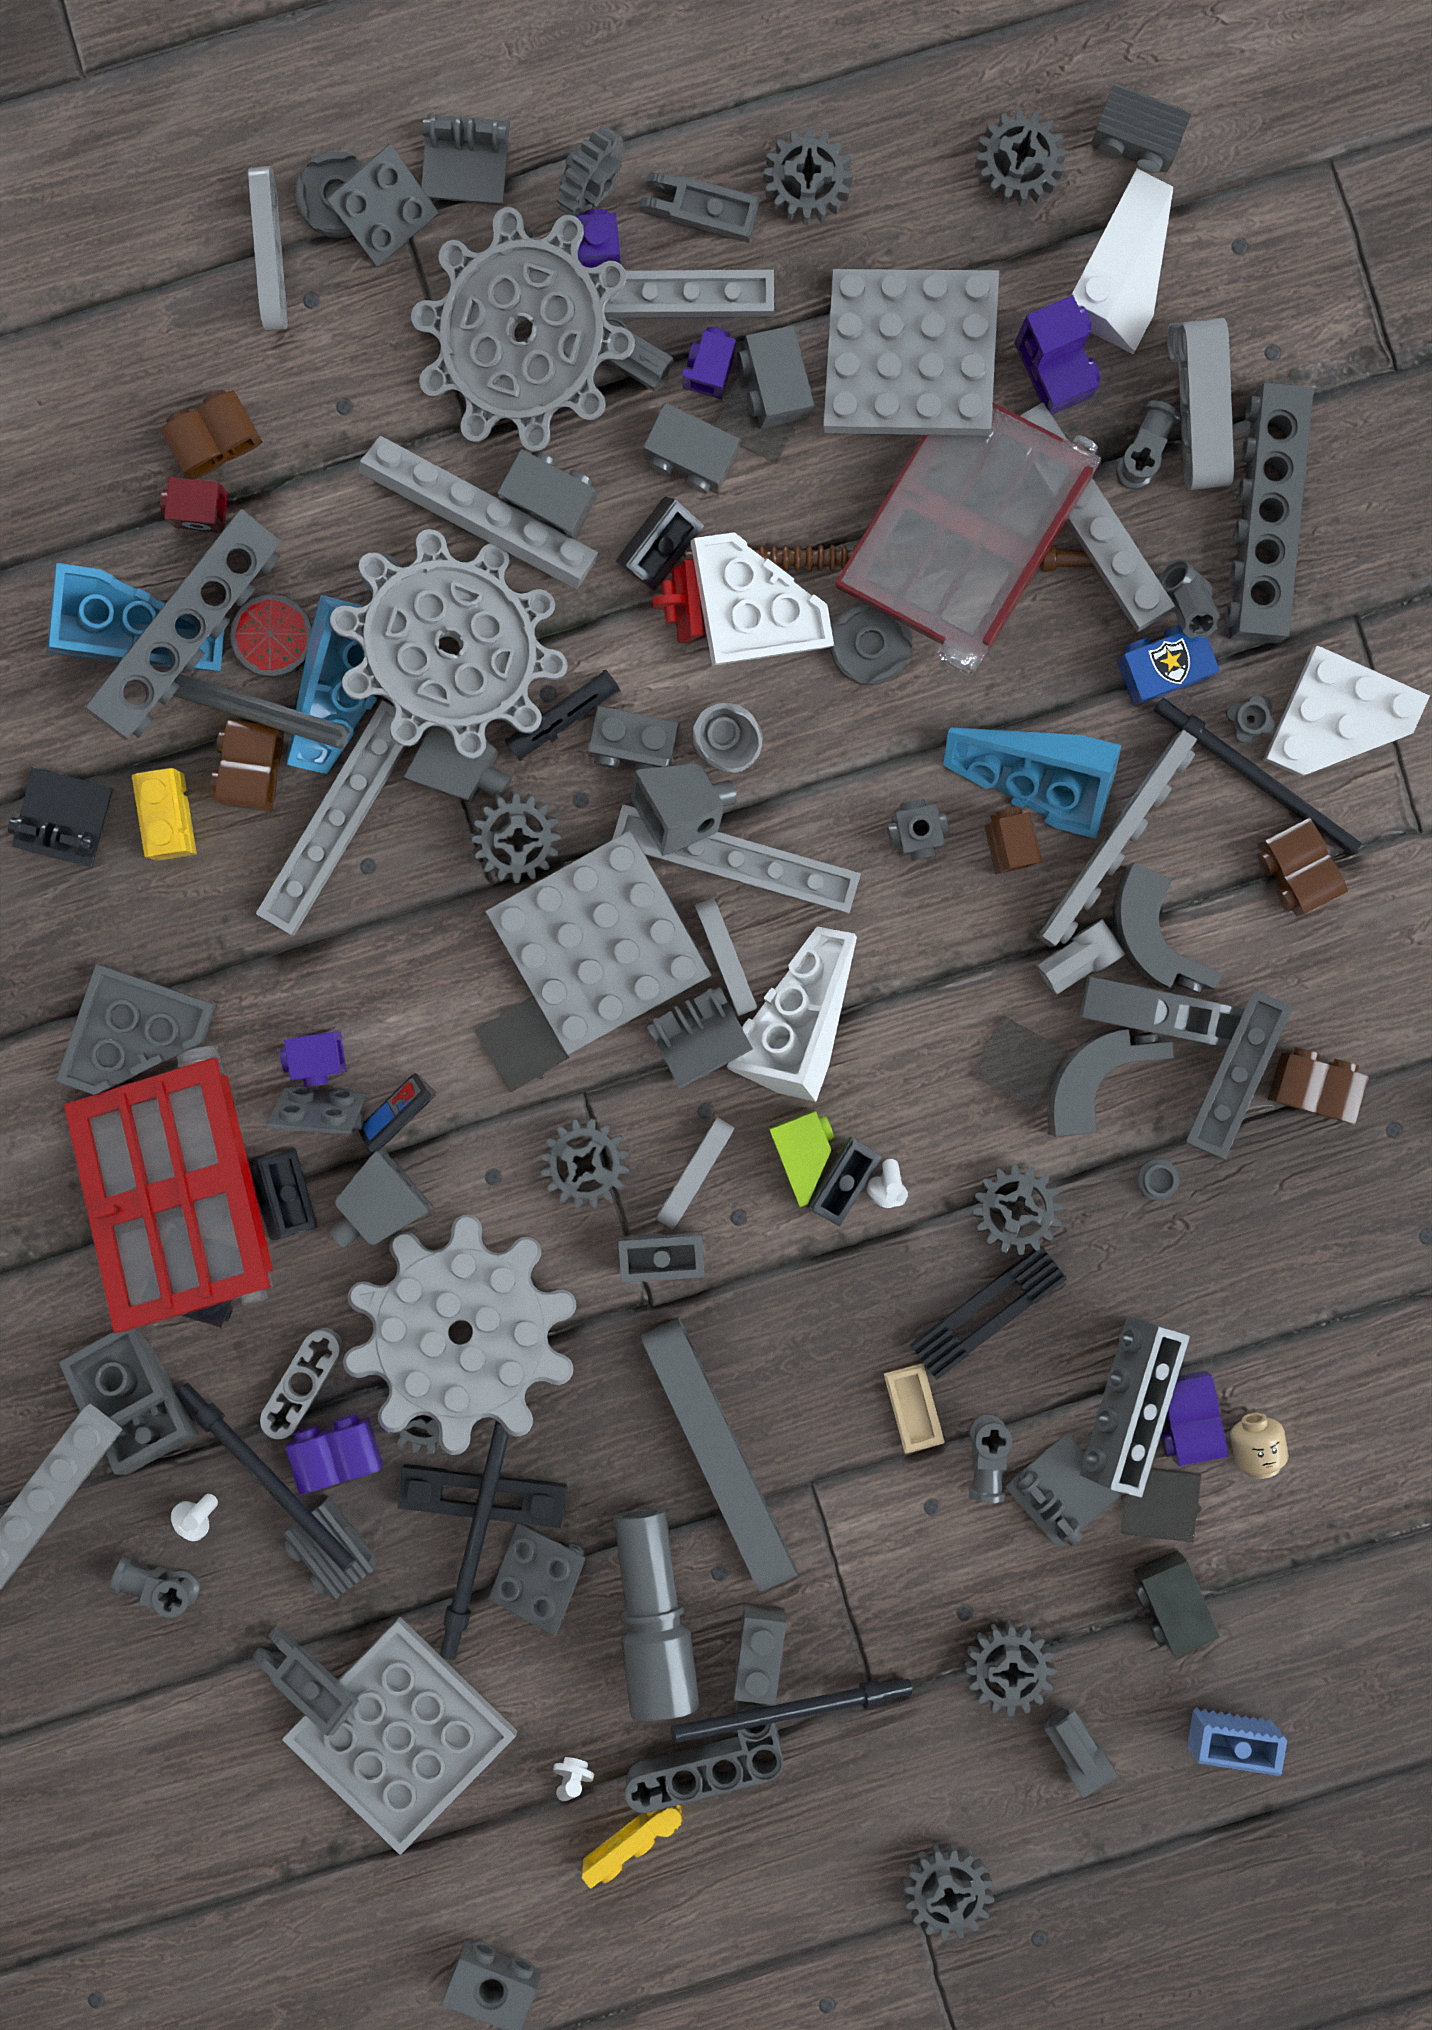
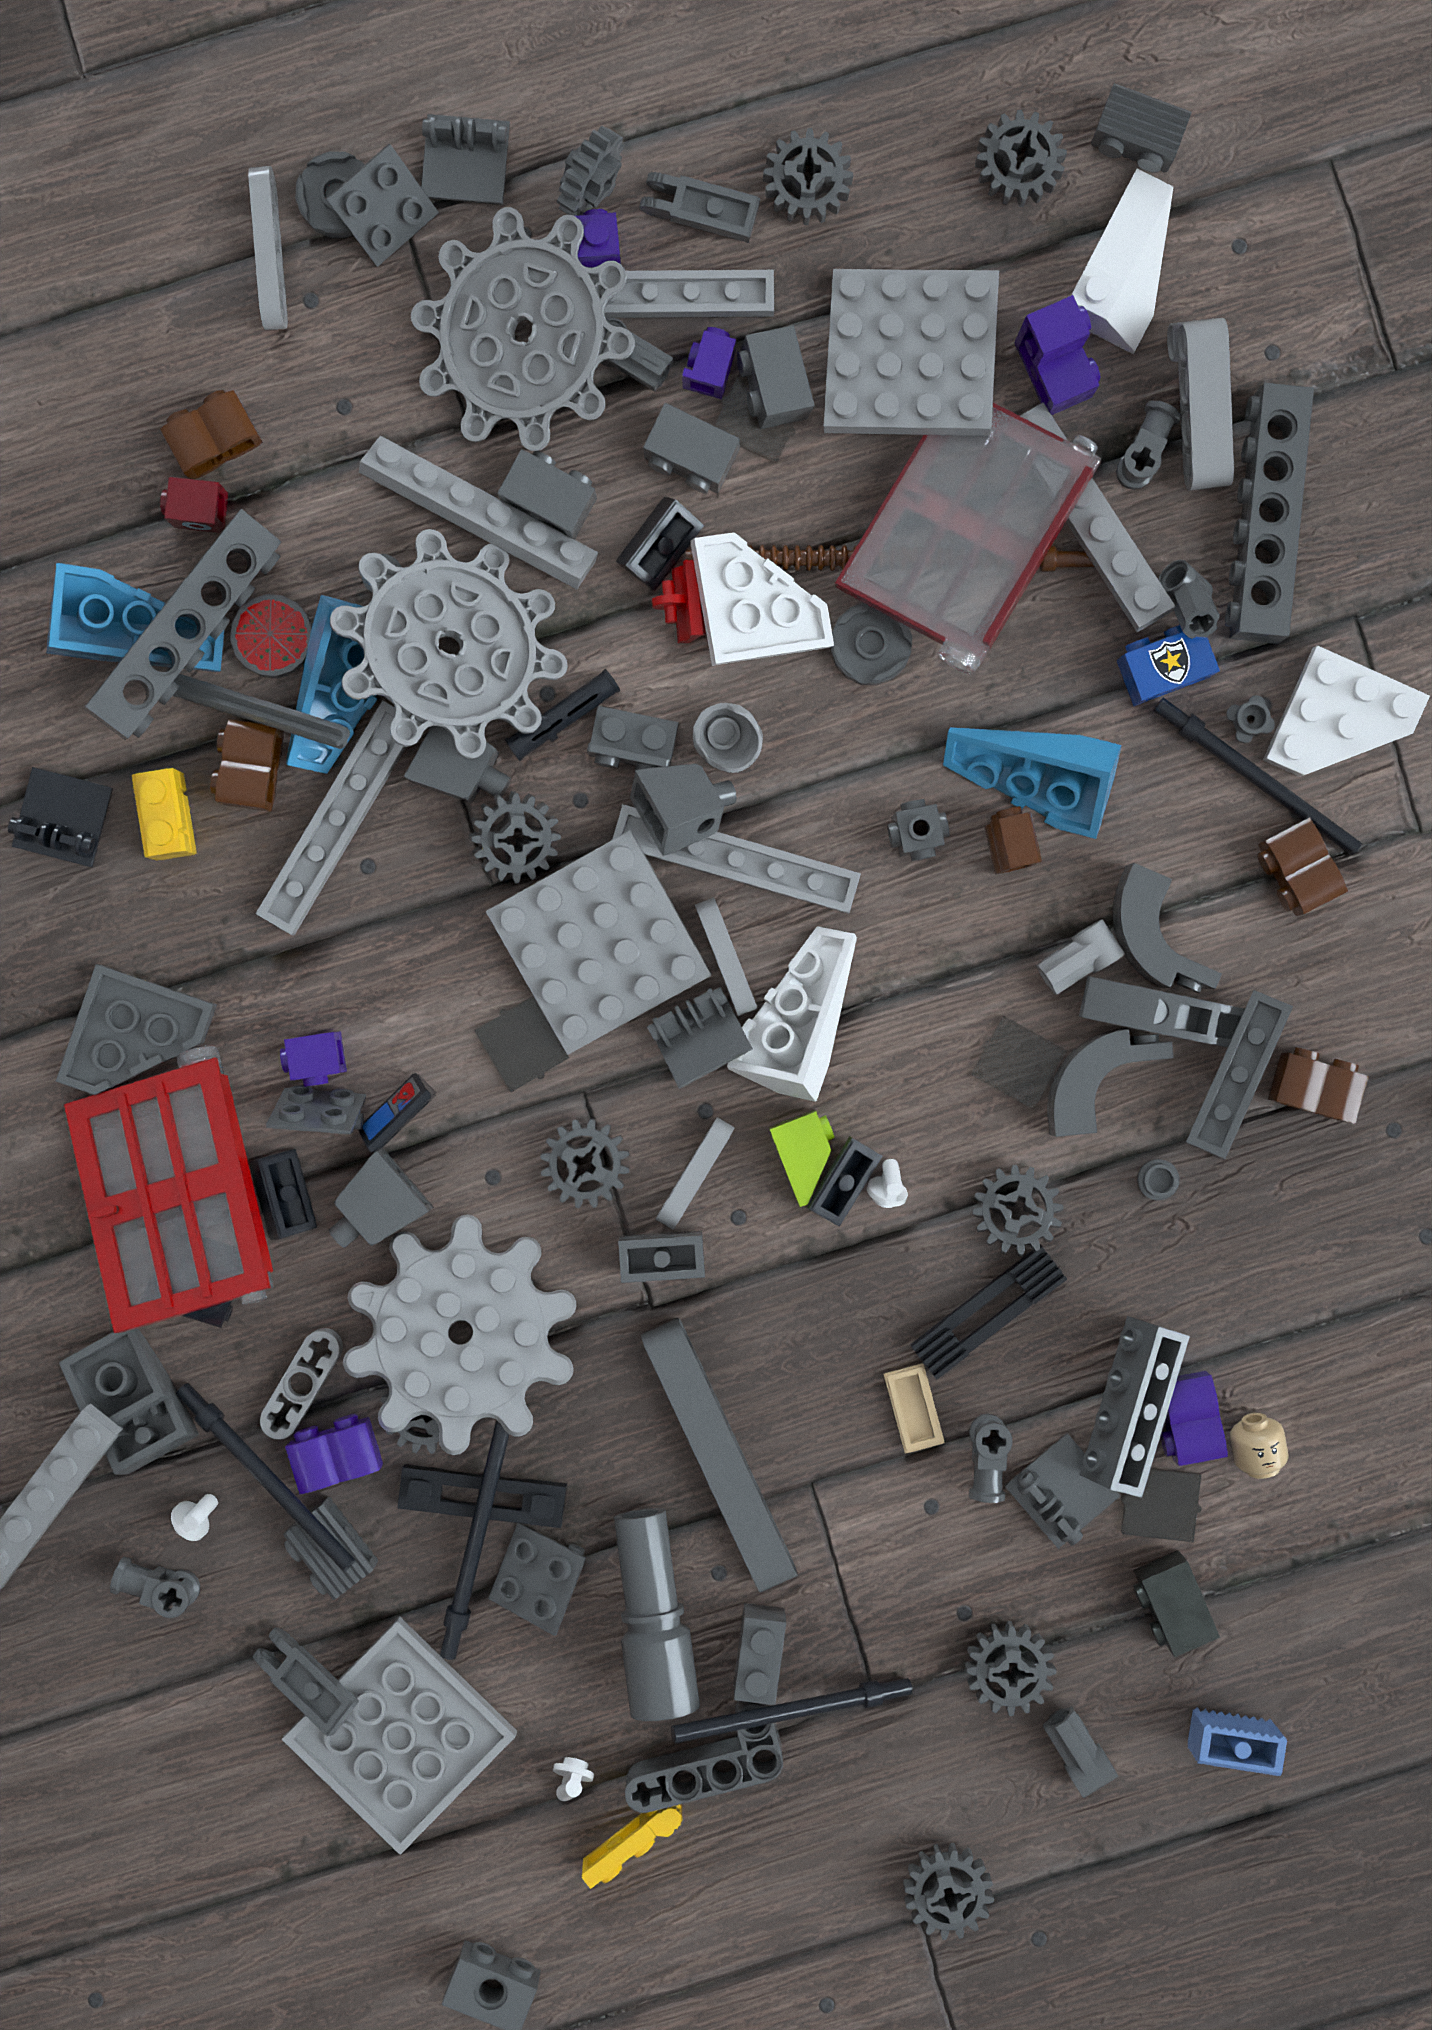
light grey plate [1036,730,1197,947] -> none

